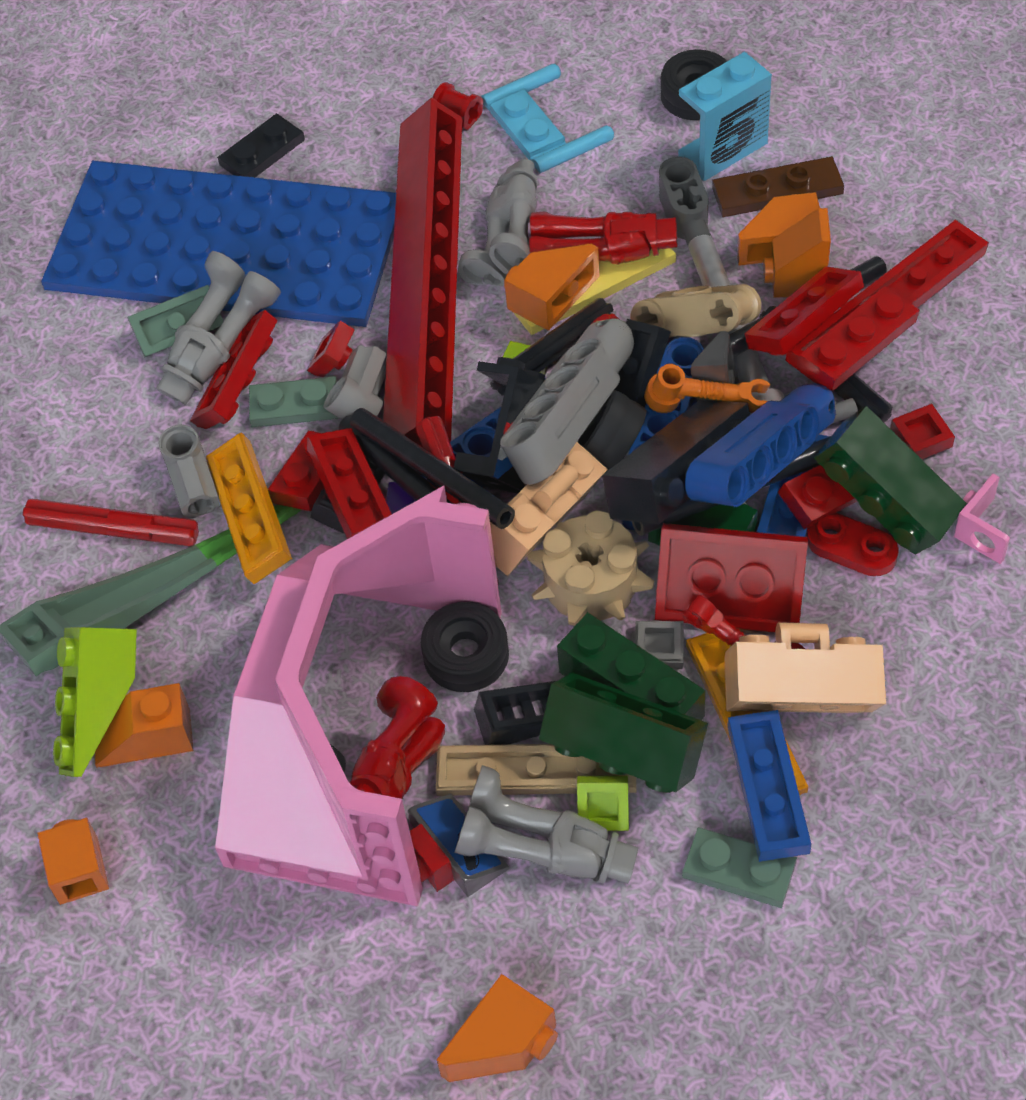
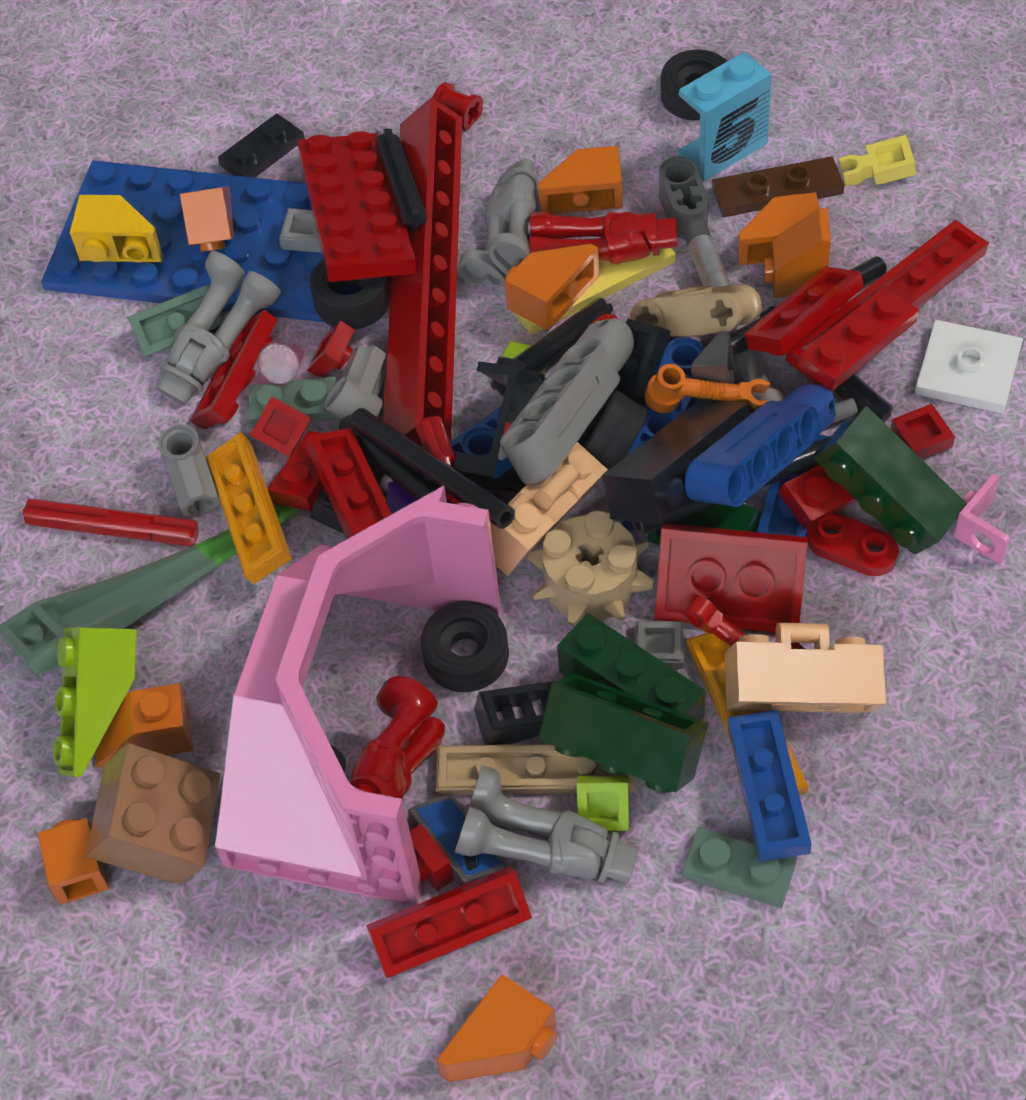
medium azure plate [481,64,614,173] -> none
none -> yellow slope [70,195,163,263]
none -> medium nougat brick [85,743,221,883]
none -> orange slope [180,186,234,252]
none -> red plate [250,396,312,457]
none -> clear pink piece [258,341,305,385]
none -> light grey tile [279,208,322,253]
none -> red plate [297,131,416,282]
none -> black tyre [310,259,391,329]
none -> red plate [366,866,532,978]
none -> black axle [375,128,427,231]
none -> orange slope [538,146,623,214]
none -> light yellow plate [838,135,917,186]
none -> white plate [915,319,1023,414]

